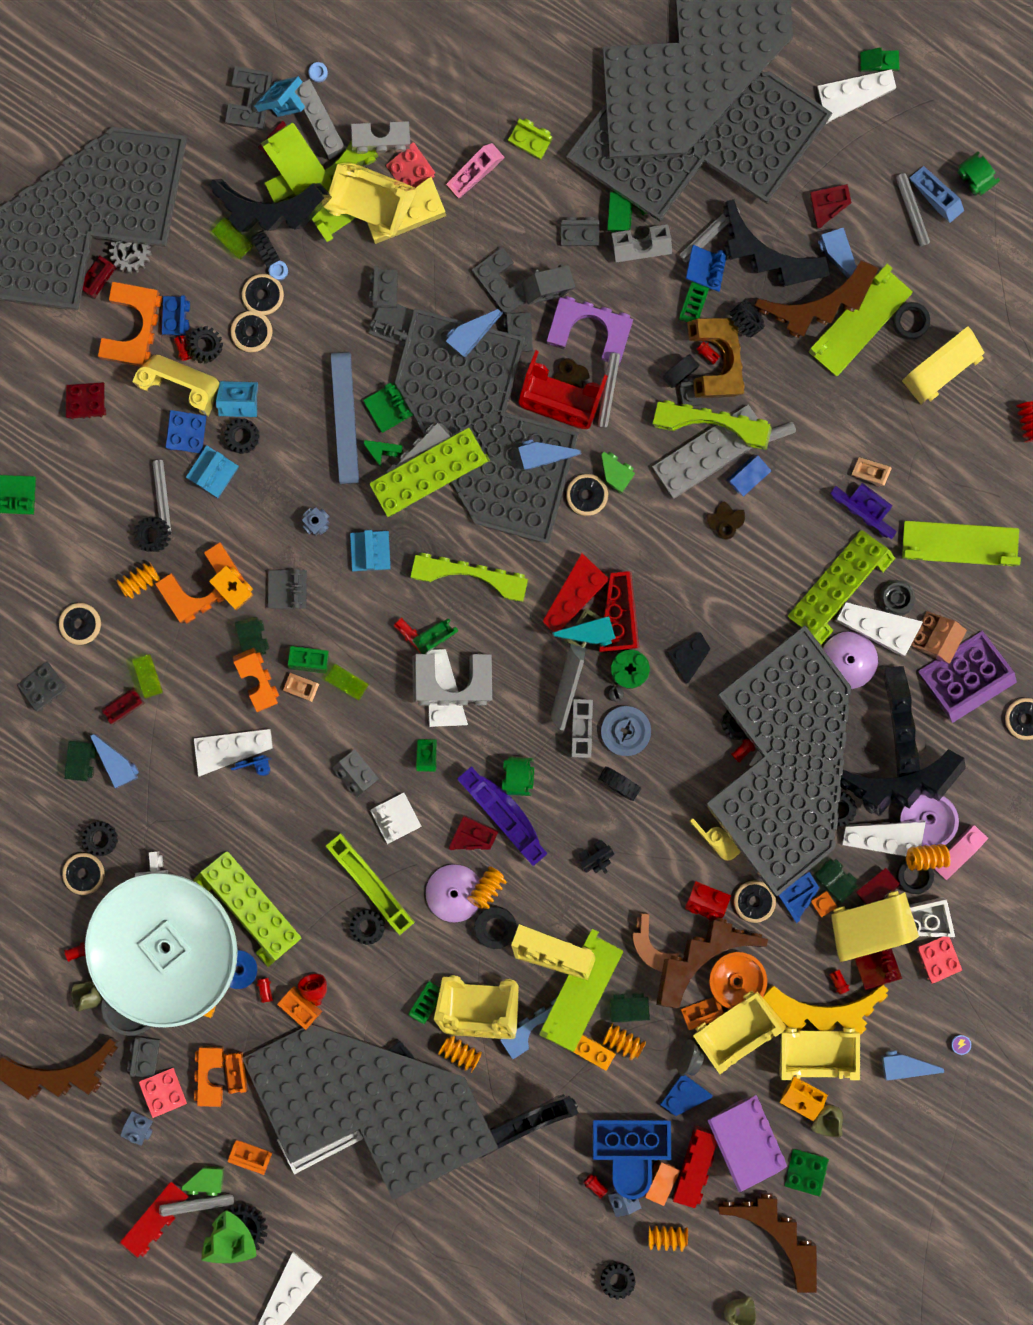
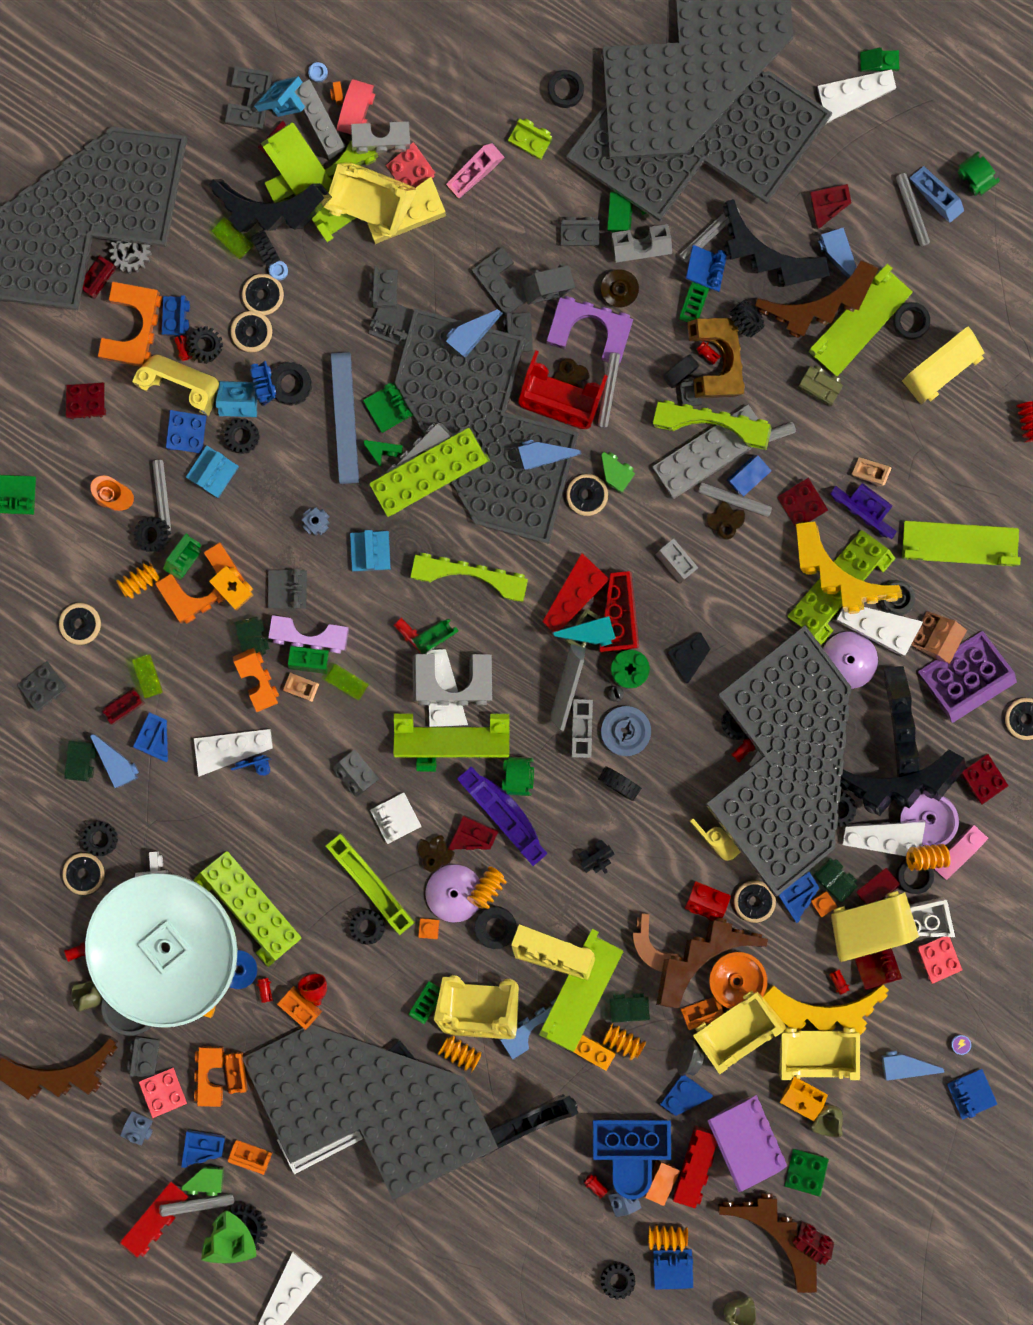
none -> orange piece [90,475,134,511]
none -> blue wing [133,712,168,762]
none -> green hinge [163,533,201,580]
none -> blue wing [181,1130,225,1168]
none -> blue hinge [250,361,276,406]
none -> lavender arch [269,615,349,654]
none -> black tyre [270,362,312,406]
none -> orange plate [330,81,344,105]
none -> coral brick [337,79,375,134]
none -> lime bracket [393,714,509,757]
none -> dark brown plate [418,835,455,872]
none -> orange plate [418,918,439,939]
none -> black tyre [548,70,584,108]
none -> dark brown dish [601,269,639,308]
none -> blue hinge [653,1249,693,1290]
none -> light grey hinge [655,539,698,584]
none -> light grey axle [698,483,772,517]
none -> dark red hinge [777,477,828,529]
none -> dark red hinge [792,1221,834,1265]
none -> yellow arch [796,521,902,614]
none -> olive brick [798,366,843,407]
none -> blue hinge [947,1069,997,1120]
none -> dark red hinge [961,754,1009,805]

